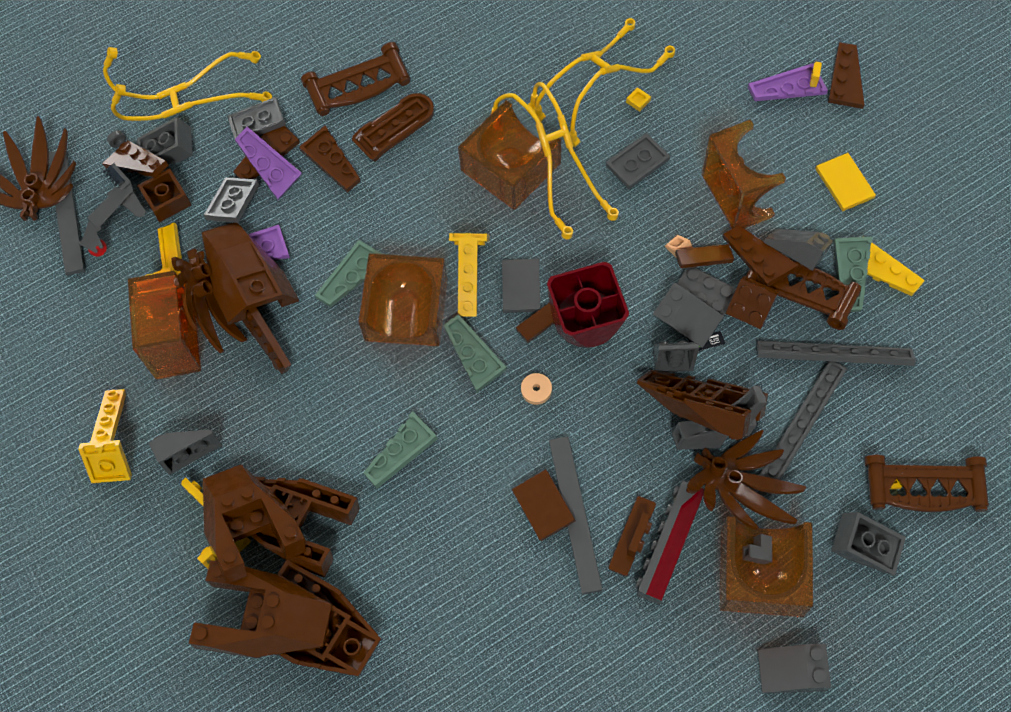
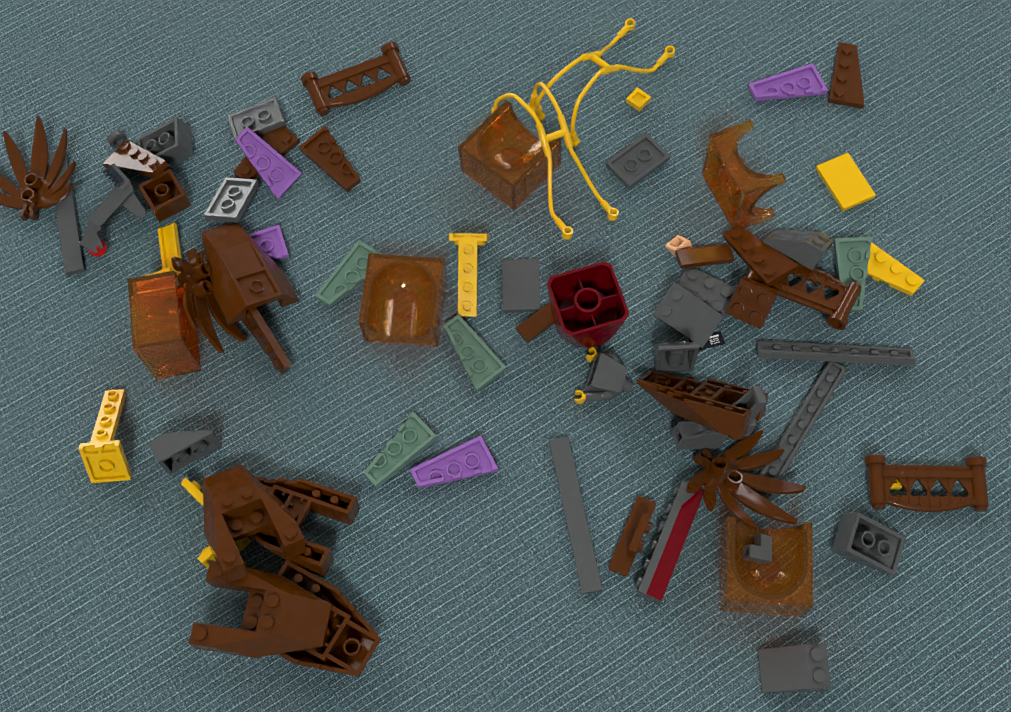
yellow bar [103,47,272,121] -> none
reddish brown piece [352,93,434,161] -> none
reddish brown tile [512,469,576,541] -> none
light nougat piece [521,373,552,405] -> none
yellow tile [810,62,822,87] -> none
none -> medium lavender wing [410,436,499,489]
none -> dark grey torso [574,347,633,404]

